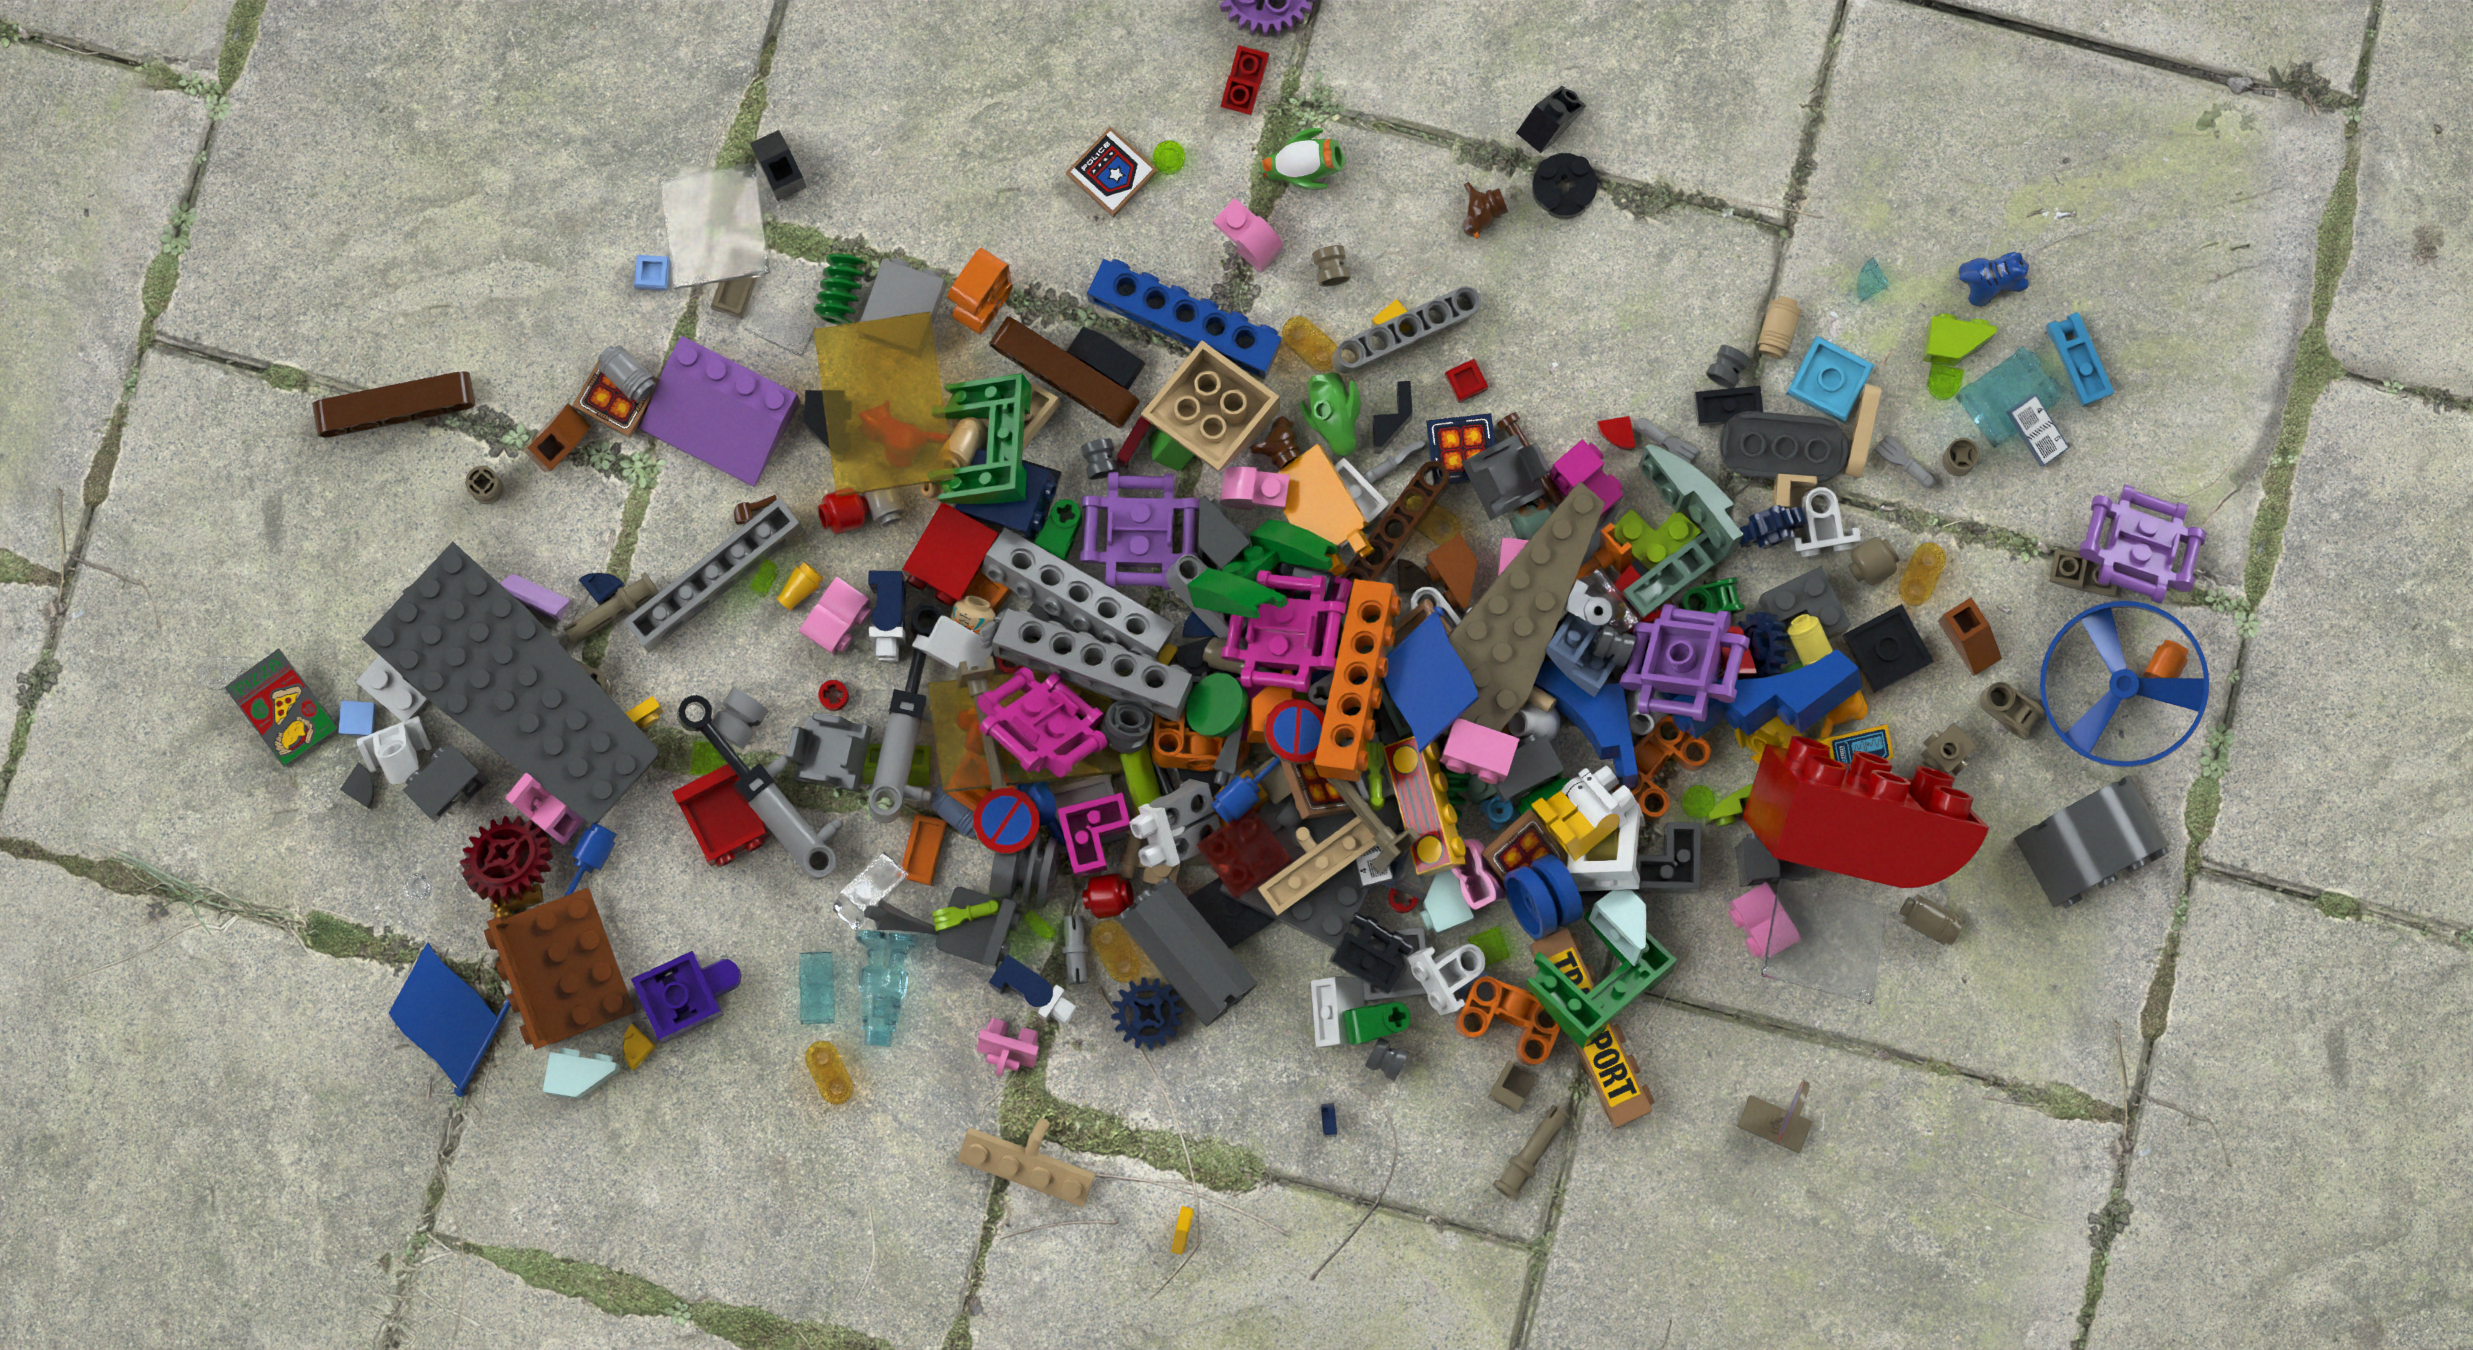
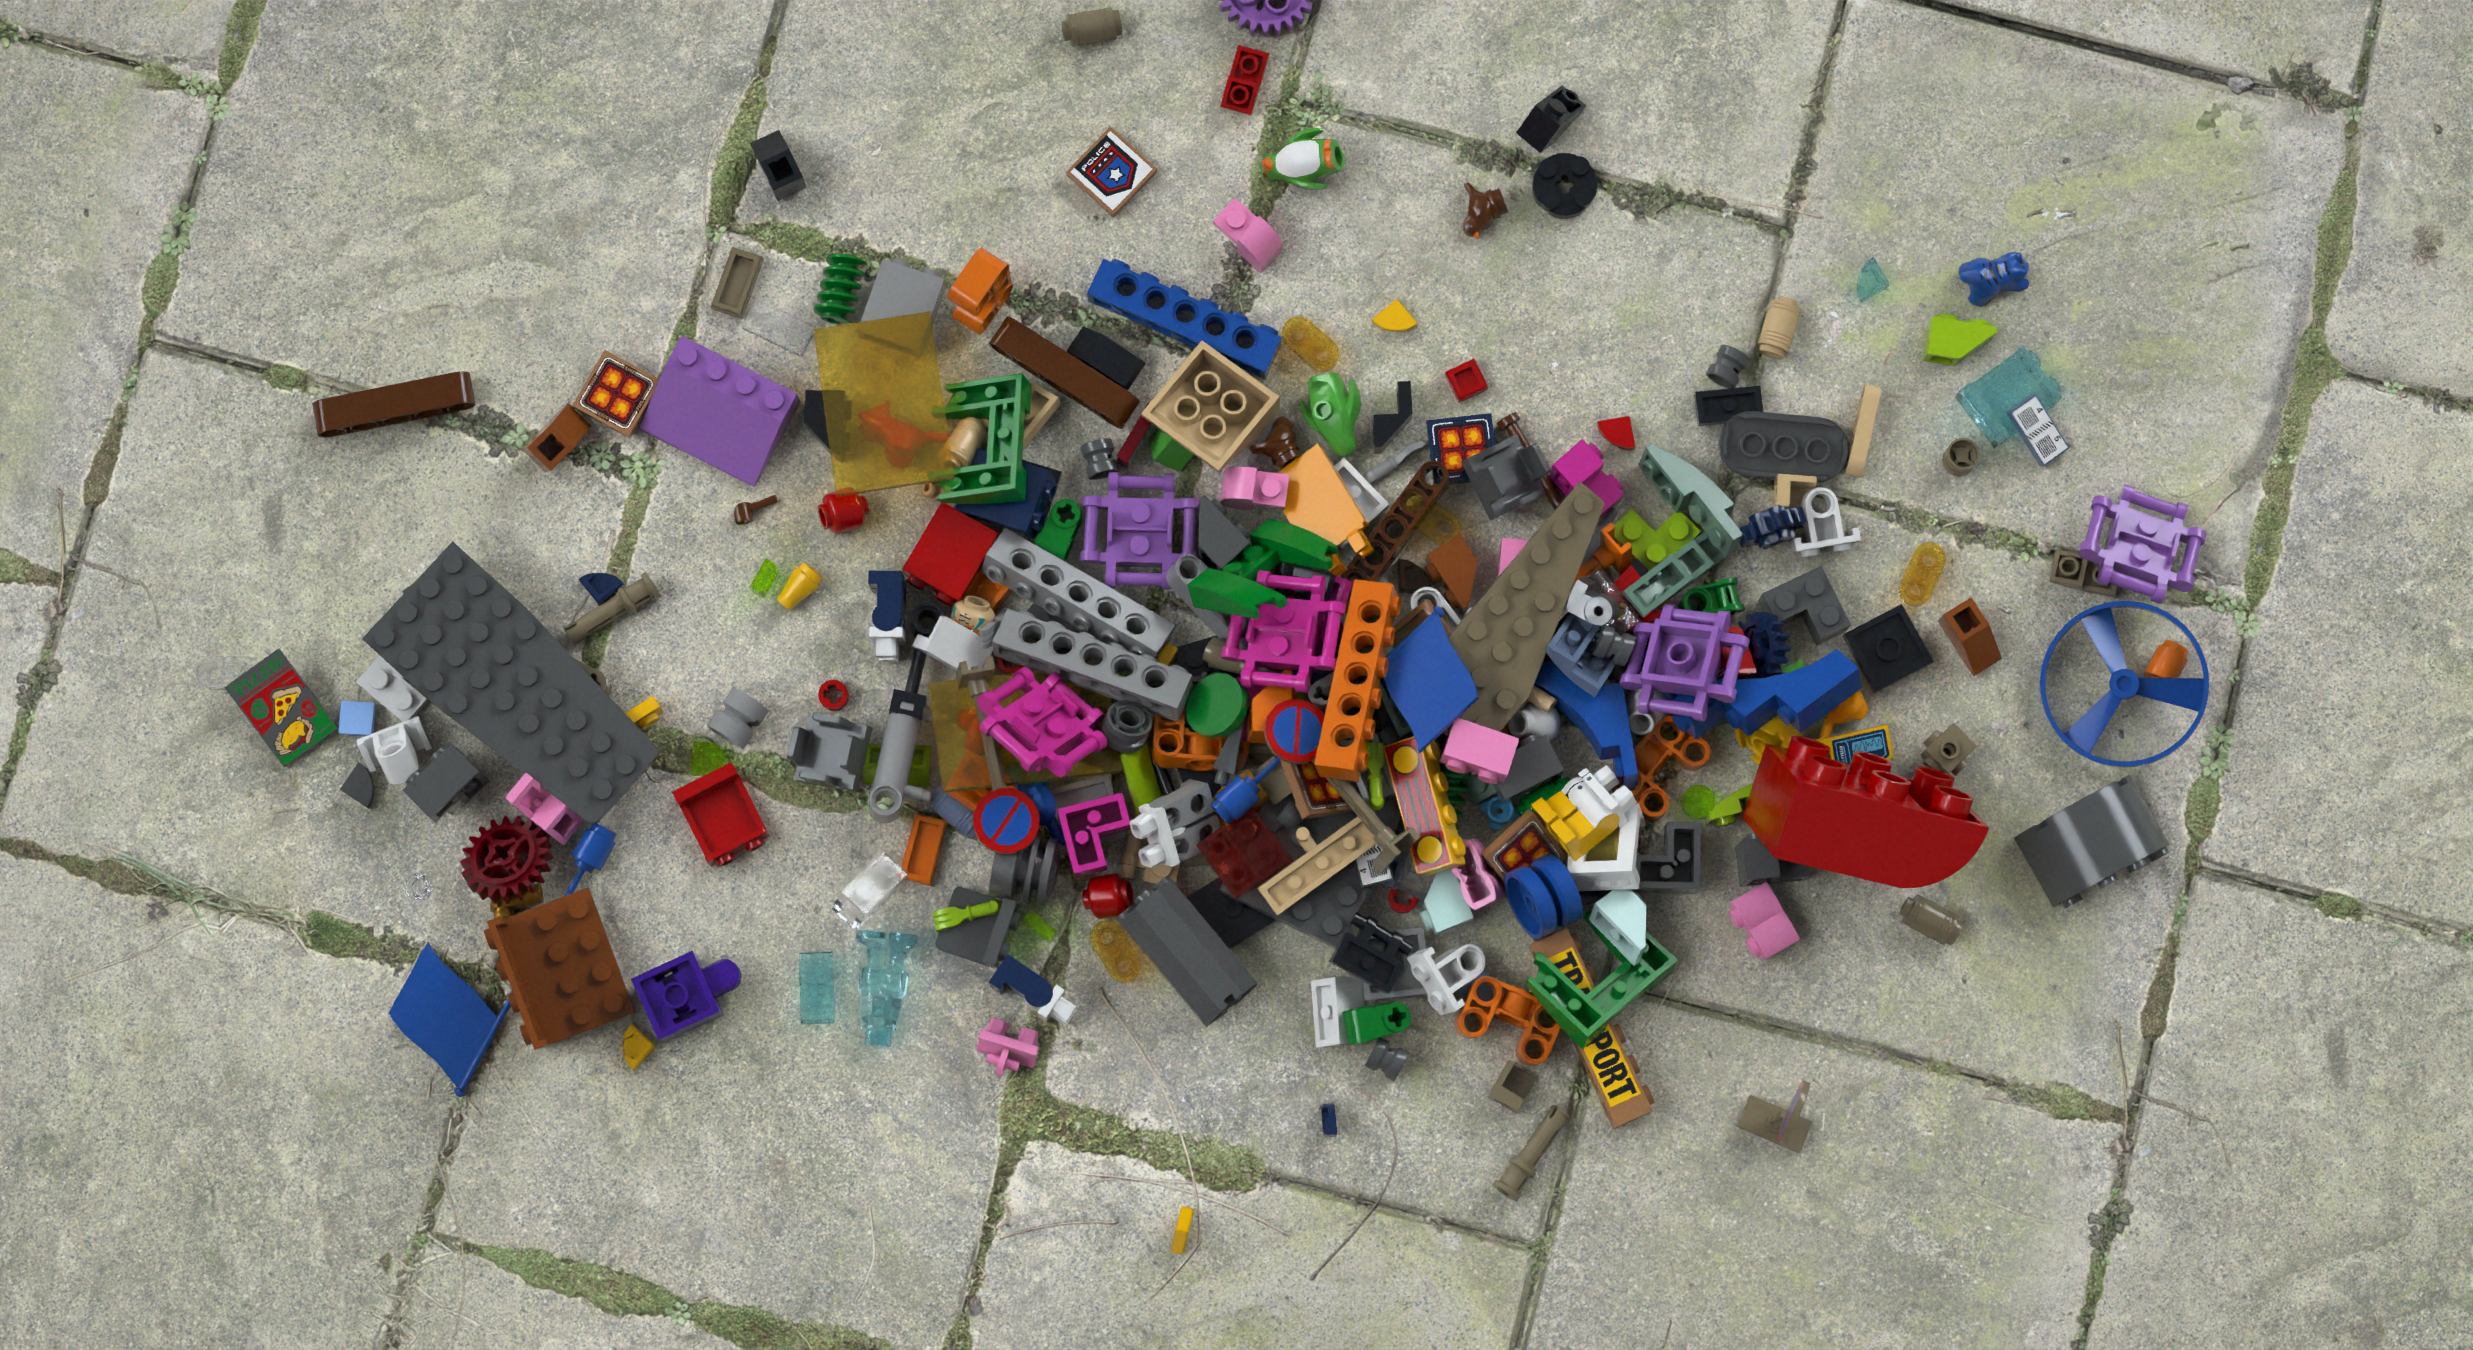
dark tan wheel [465,466,503,504] -> none
lavender slope [500,574,570,622] -> none
light aqua slope [543,1048,621,1100] -> none
light grey head [598,345,656,403] -> none
light grey brick [624,498,803,653] -> none
light blue tile [634,255,671,291] -> none
clear piece [659,163,770,290] -> none
light grey piece [677,695,843,880] -> none
bright pink brick [799,577,872,656] -> none
clear yellow plate [805,1041,854,1105] -> none
light grey head [858,463,905,526] -> none
dark grey piece [864,899,939,935] -> none
tan plate [957,1118,1095,1207] -> none
light grey pin [1062,915,1089,984] -> none
dark blue gear [1111,977,1184,1051] -> none
clear neon green tile [1153,140,1185,175] -> none
dark blue tile [1182,611,1215,638] -> none
dark tan wheel [1312,245,1351,287] -> none
light grey beam [1331,286,1481,374] -> none
clear neon green tile [1467,926,1511,968] -> none
sand green head [1510,497,1556,540] -> none
light grey piece [1634,418,1699,464] -> none
clear piece [1761,879,1888,1004] -> none
medium azure tile [1786,336,1874,423] -> none
light yellow head [1787,614,1833,667] -> none
dark tan head [1848,537,1900,586] -> none
light grey piece [1874,434,1936,488] -> none
clear neon green tile [1927,362,1964,400] -> none
dark tan piece [1980,682,2046,740] -> none
dark azure plate [2046,312,2114,407] -> none
none -> dark tan head [1061,7,1122,47]

